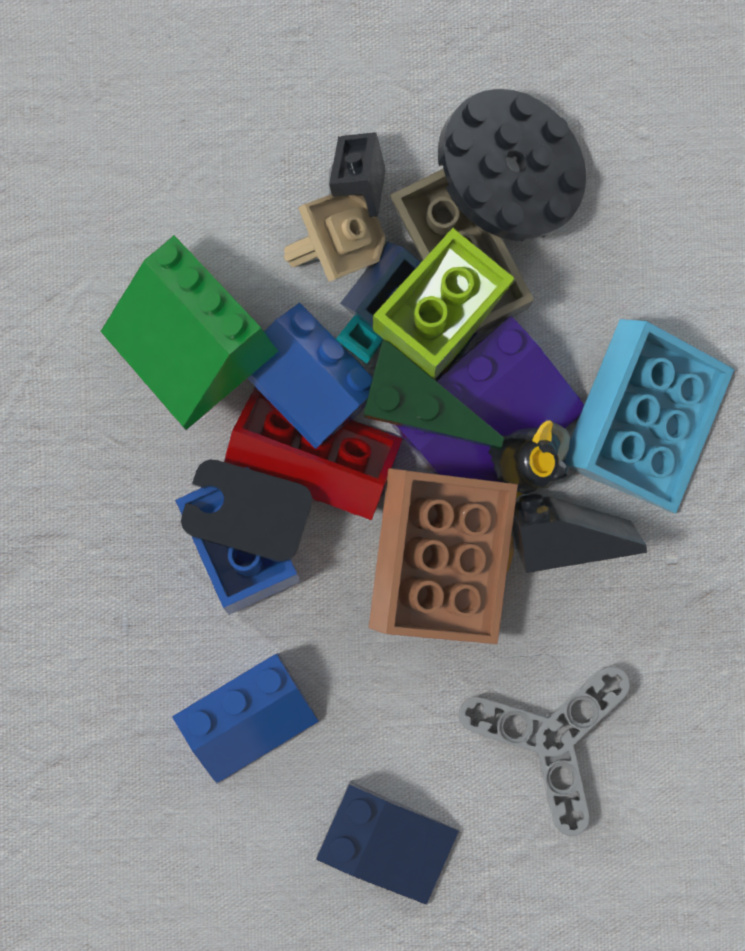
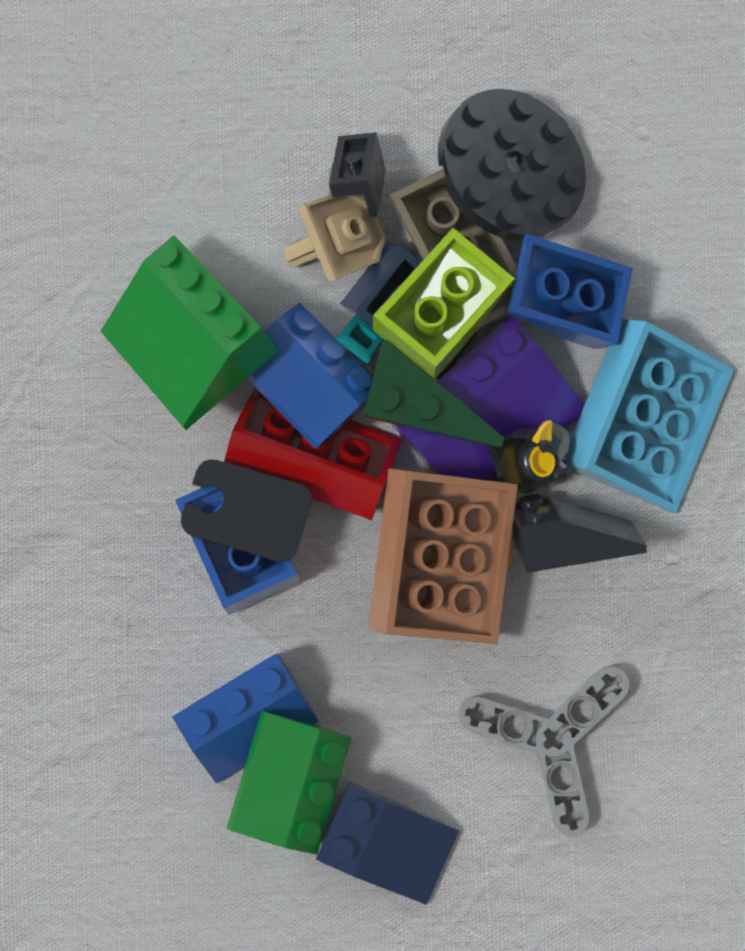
none -> green slope [226,711,352,855]
none -> blue slope [508,234,633,349]

